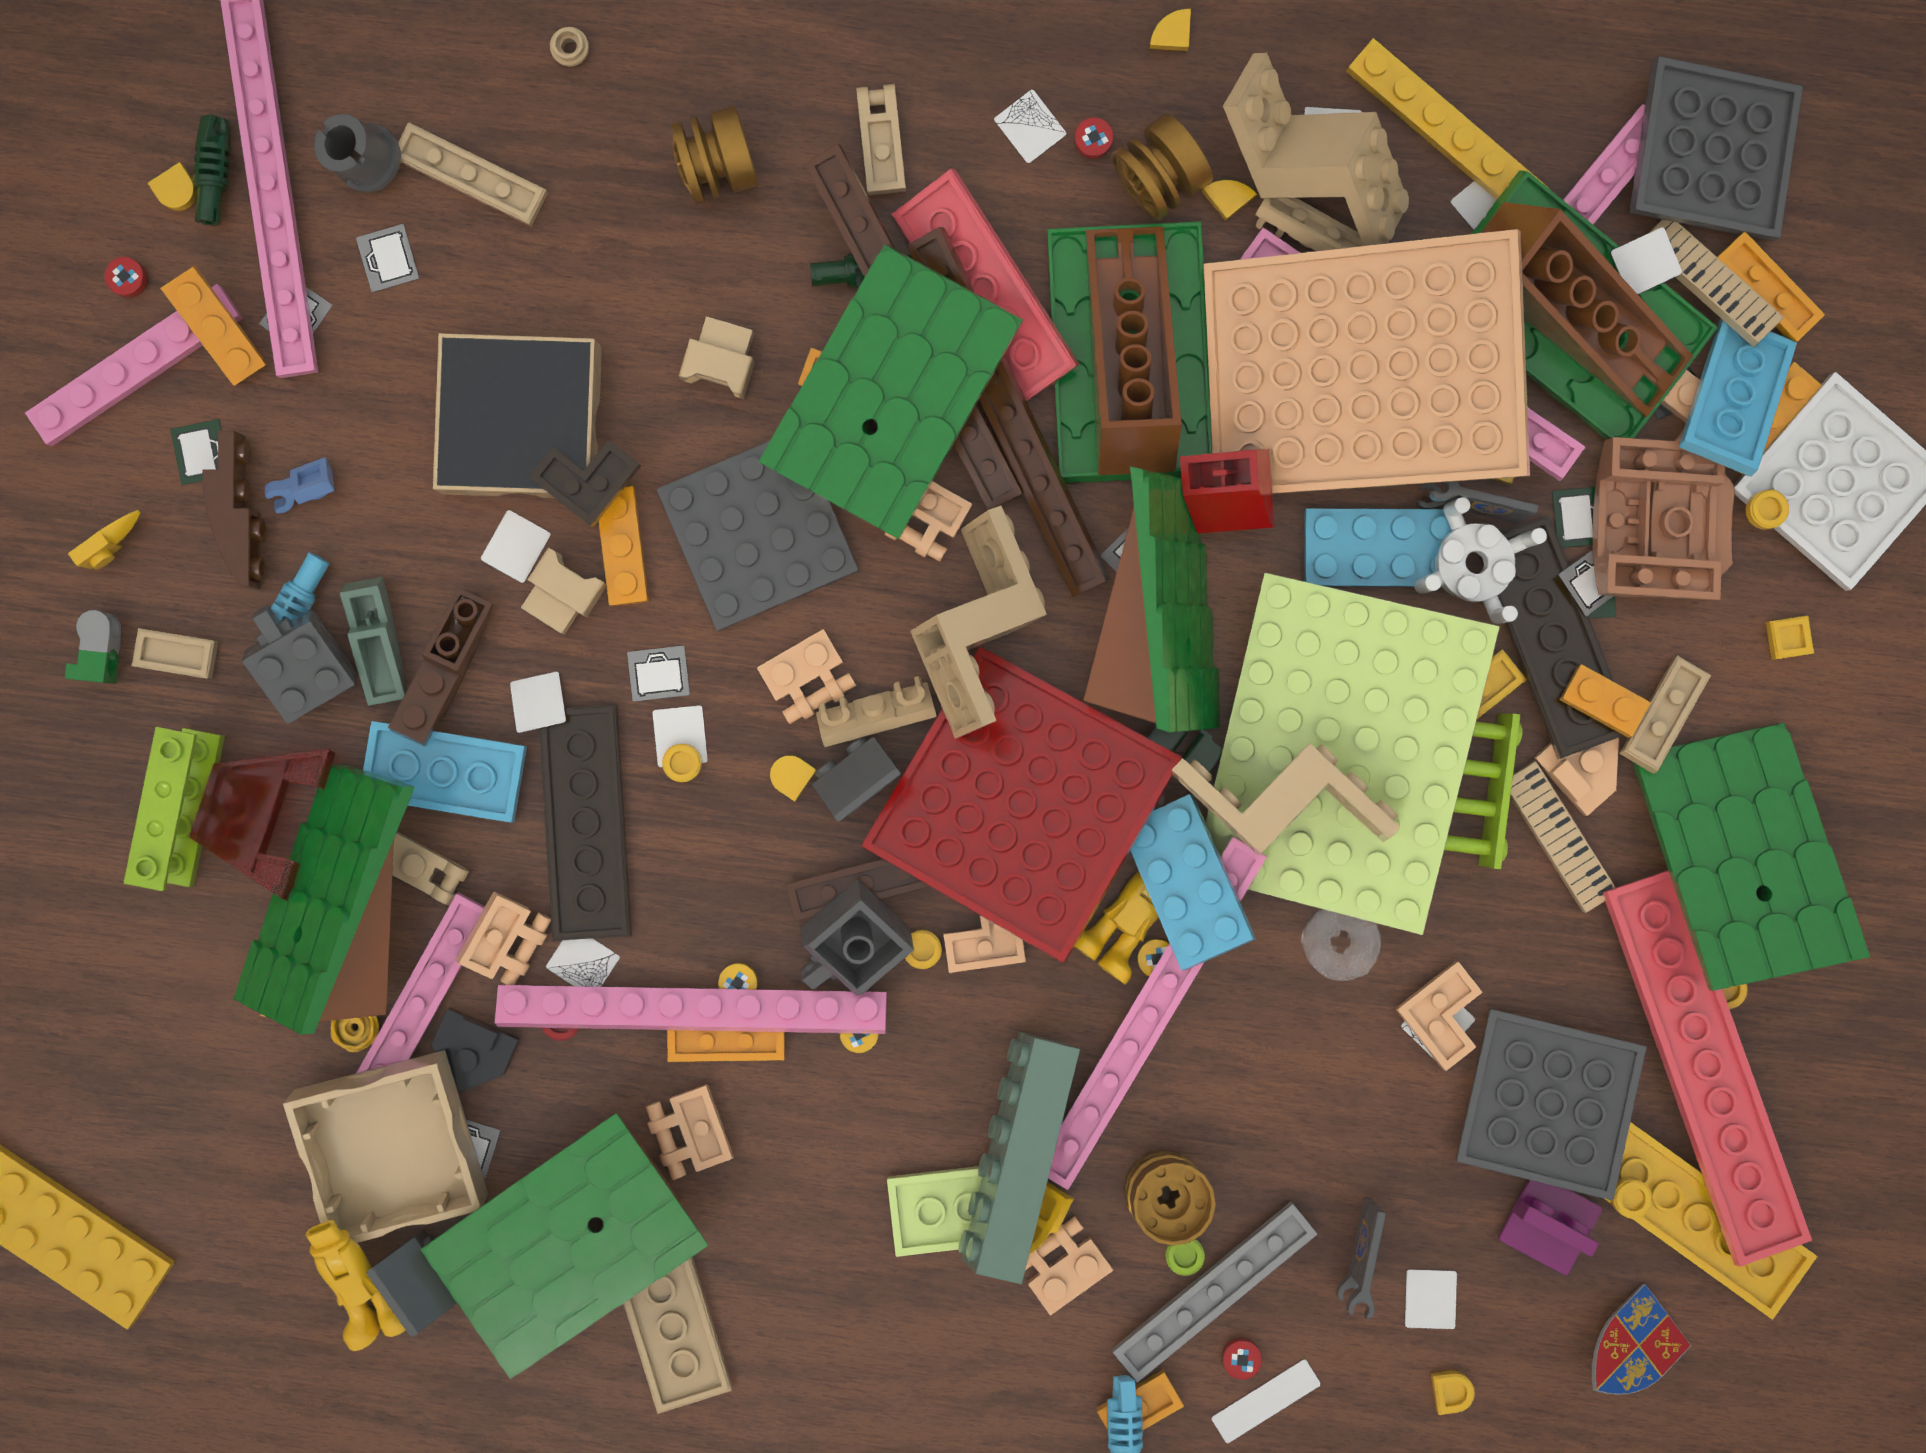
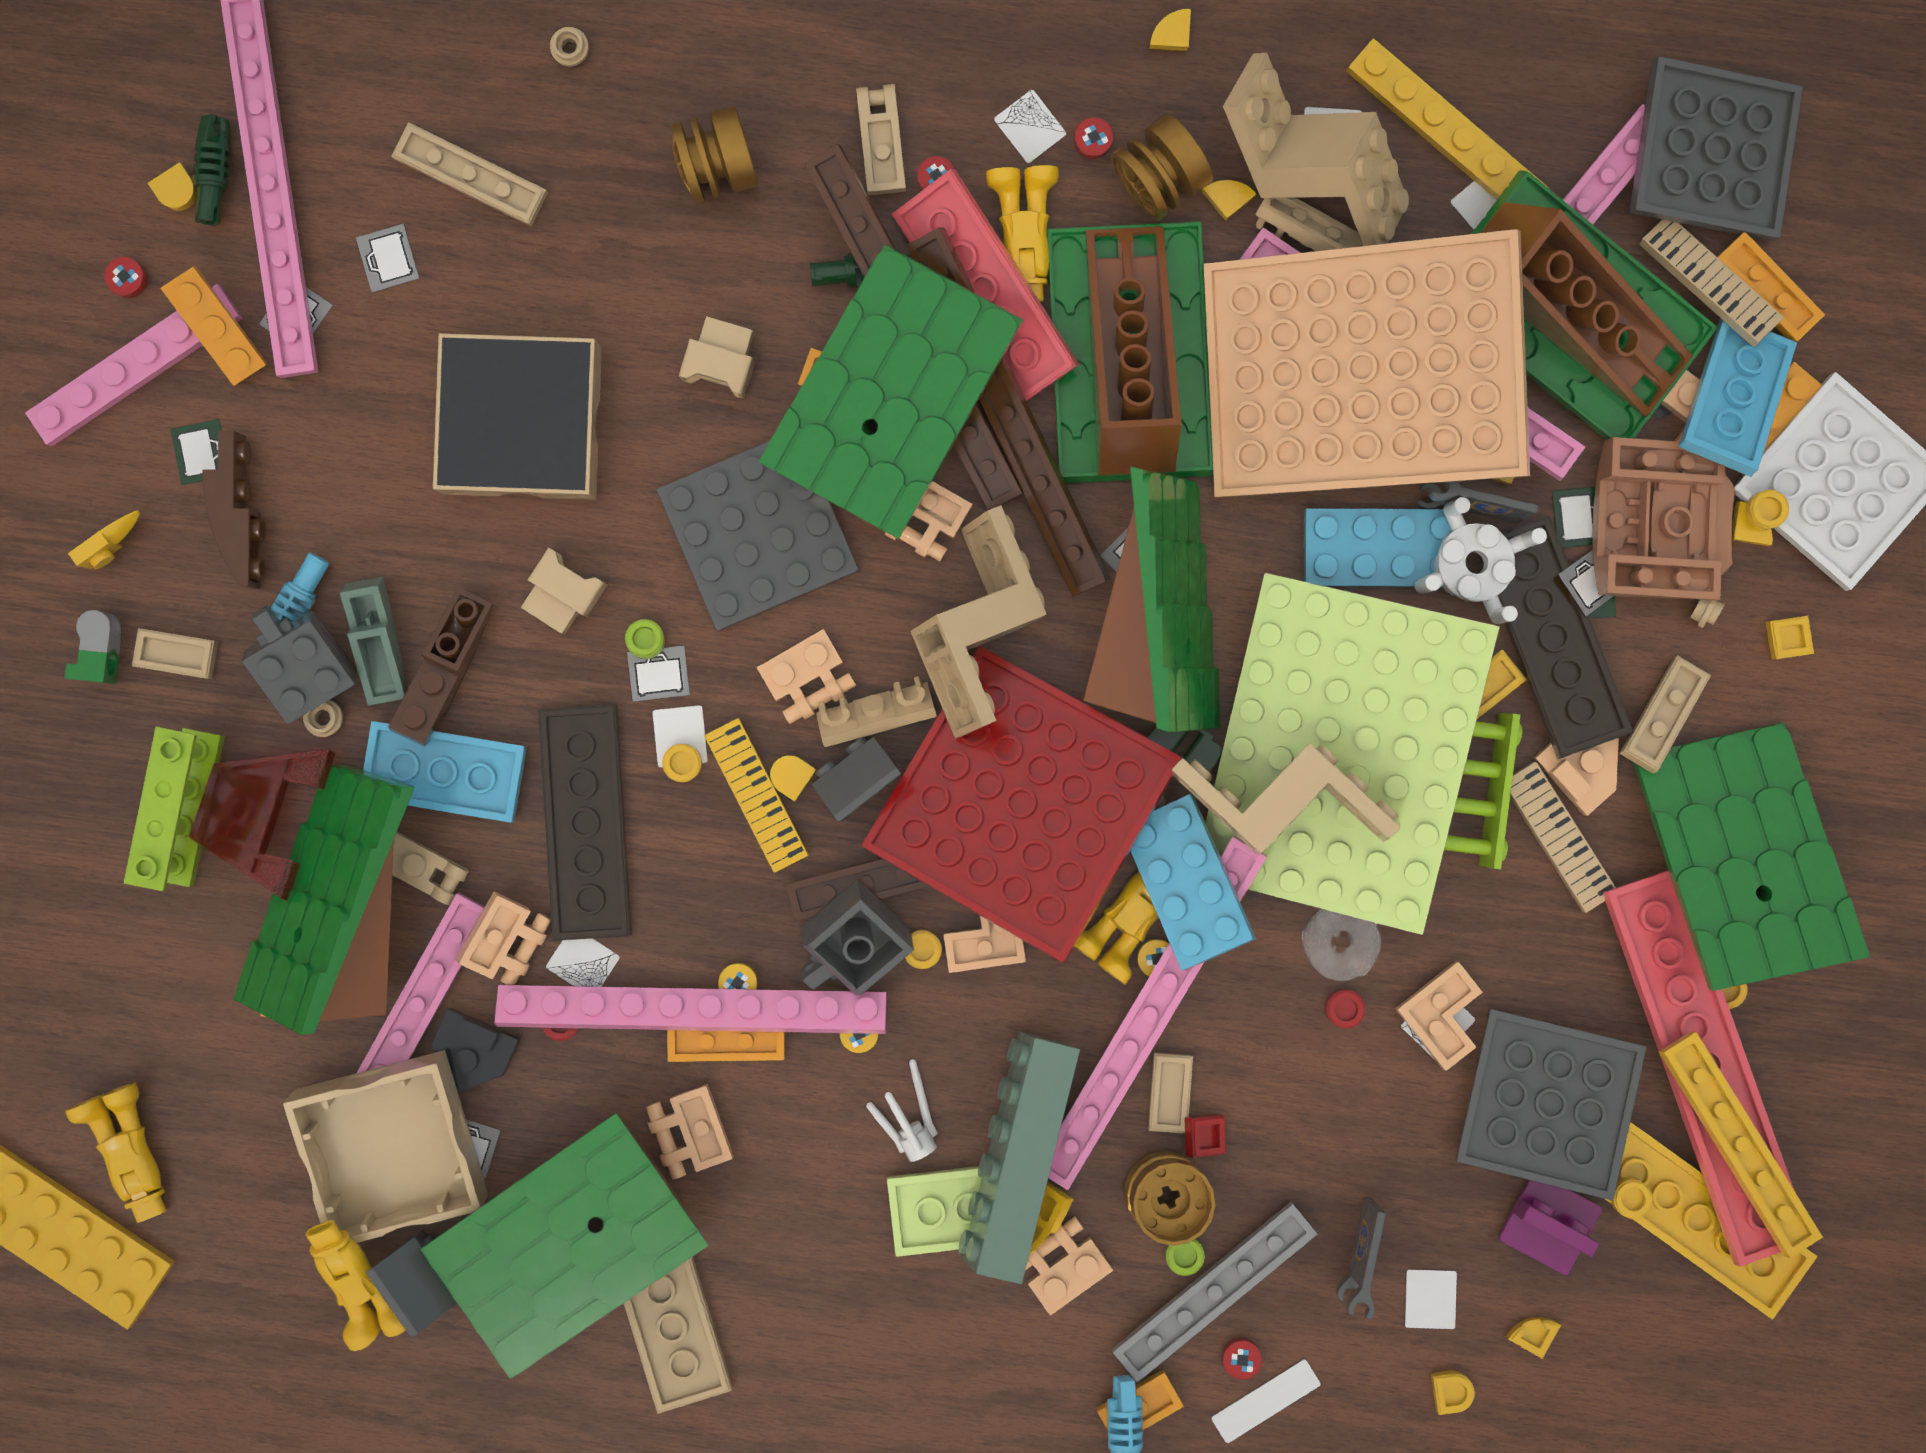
medium blue plate [265,457,335,513] -> none
dark grey piece [314,114,401,193] -> none
yellow plate [331,1016,379,1052] -> none
white sticker [481,510,550,583] -> none
white sticker [510,672,566,733] -> none
dark brown plate [529,440,641,527] -> none
light orange plate [598,486,649,607] -> none
red slope [1180,449,1275,534] -> none
light orange plate [1559,664,1651,738] -> none
shield [1592,1283,1692,1395] -> none
white sticker [1611,227,1682,294] -> none
none -> yellow piece [65,1082,167,1223]
none -> tan plate [303,700,343,737]
none -> lime tile [625,619,665,659]
none -> yellow tile [704,718,809,873]
none -> white plant [866,1059,938,1162]
none -> red tile [917,156,954,190]
none -> yellow piece [986,165,1059,303]
none -> tan tile [1148,1052,1193,1134]
none -> red tile [1185,1114,1226,1158]
none -> red tile [1325,989,1365,1029]
none -> yellow tile [1506,1317,1561,1359]
none -> yellow plate [1659,1031,1823,1258]
none -> tan plate [1690,600,1725,628]
none -> yellow tile [1732,501,1773,546]

